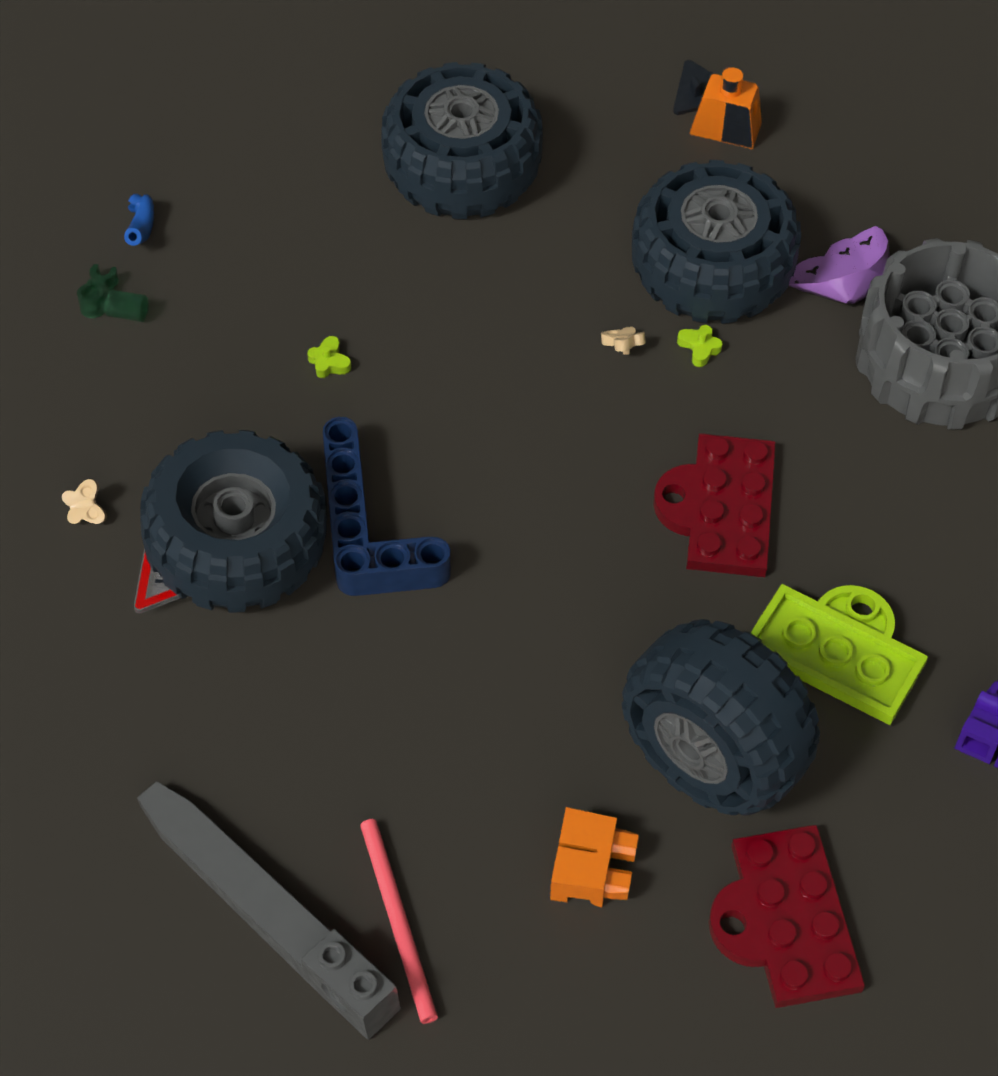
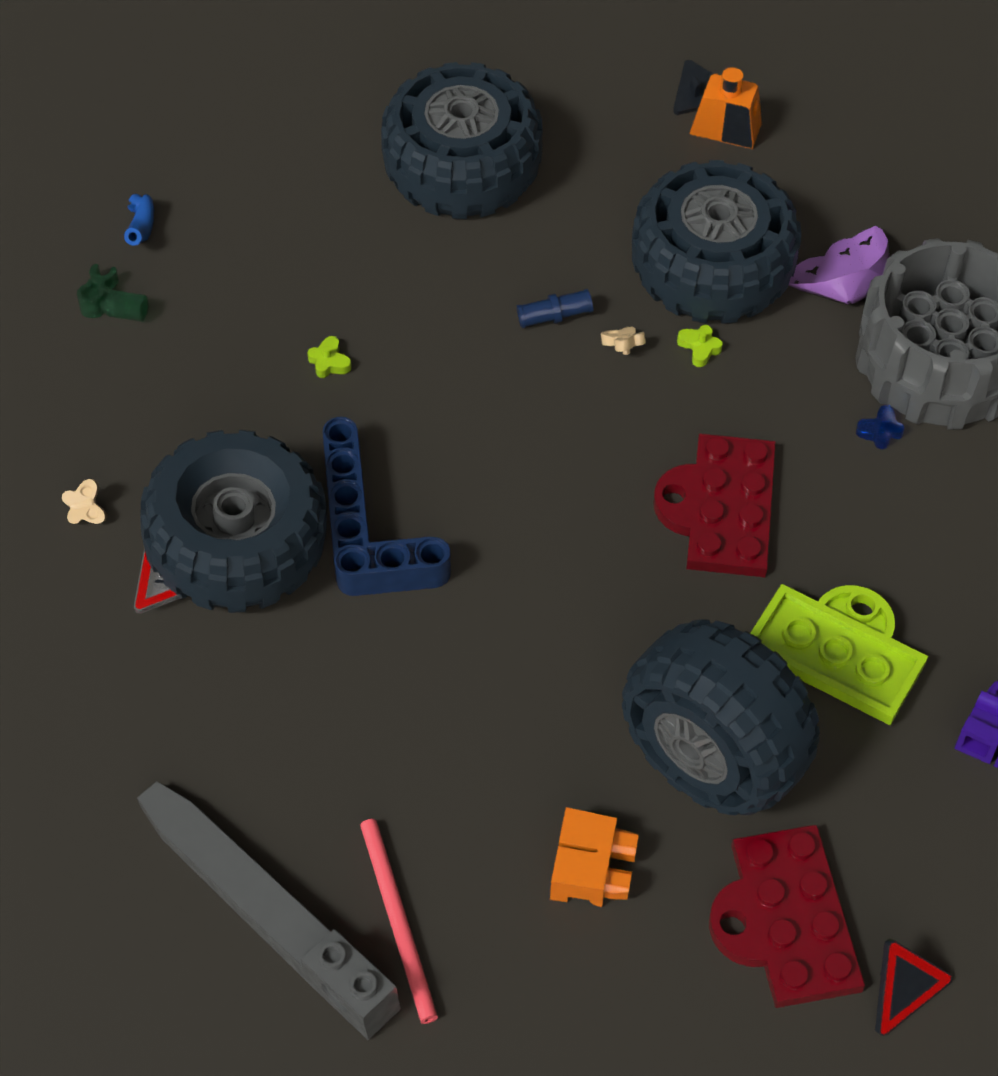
none -> dark blue pin [516,289,593,328]
none -> clear blue piece [856,405,905,449]
none -> piece [875,939,952,1036]

